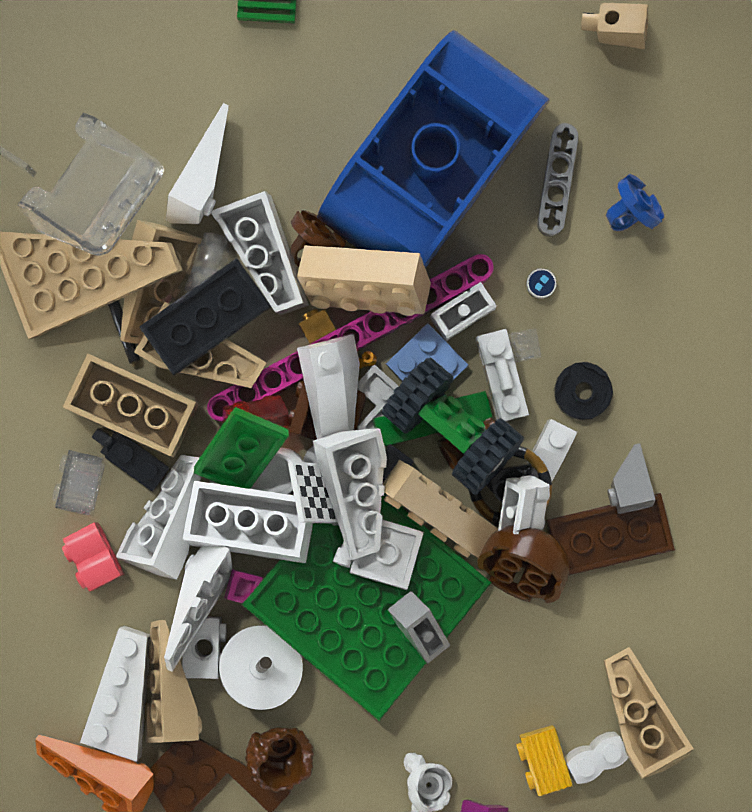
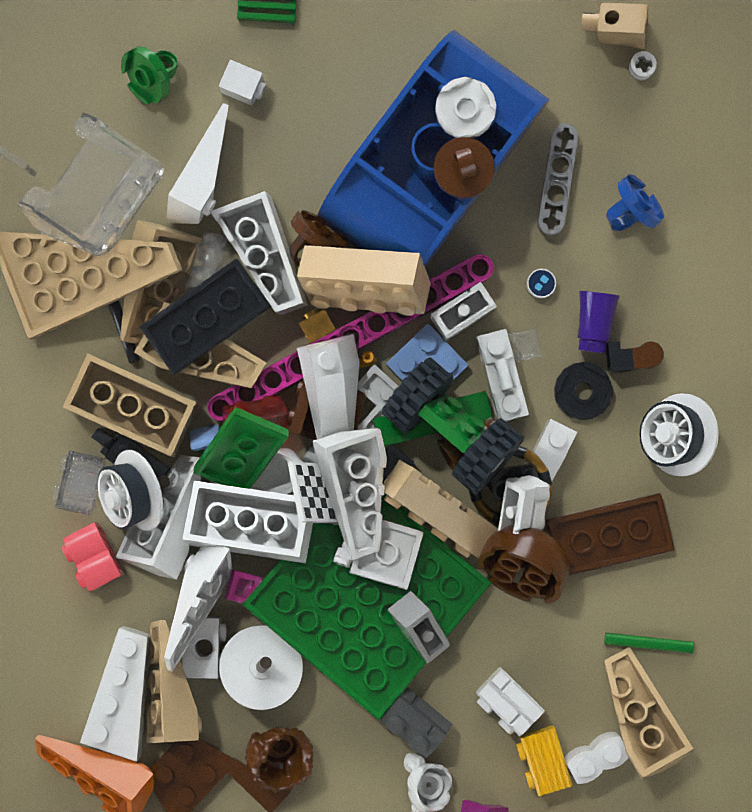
light grey slope [607,444,655,514] -> none
none -> white piece [97,450,170,531]
none -> green tile [121,46,178,104]
none -> light blue slope [190,424,219,452]
none -> white brick [219,60,266,106]
none -> dark grey brick [380,686,453,758]
none -> reddish brown tile [433,137,495,199]
none -> white tile [435,77,496,138]
none -> white brick [476,667,545,736]
none -> dark purple plant [577,291,620,353]
none -> green bar [604,632,694,653]
none -> leg [606,341,664,374]
none -> white bush [629,51,657,80]
none -> white piece [639,393,719,476]

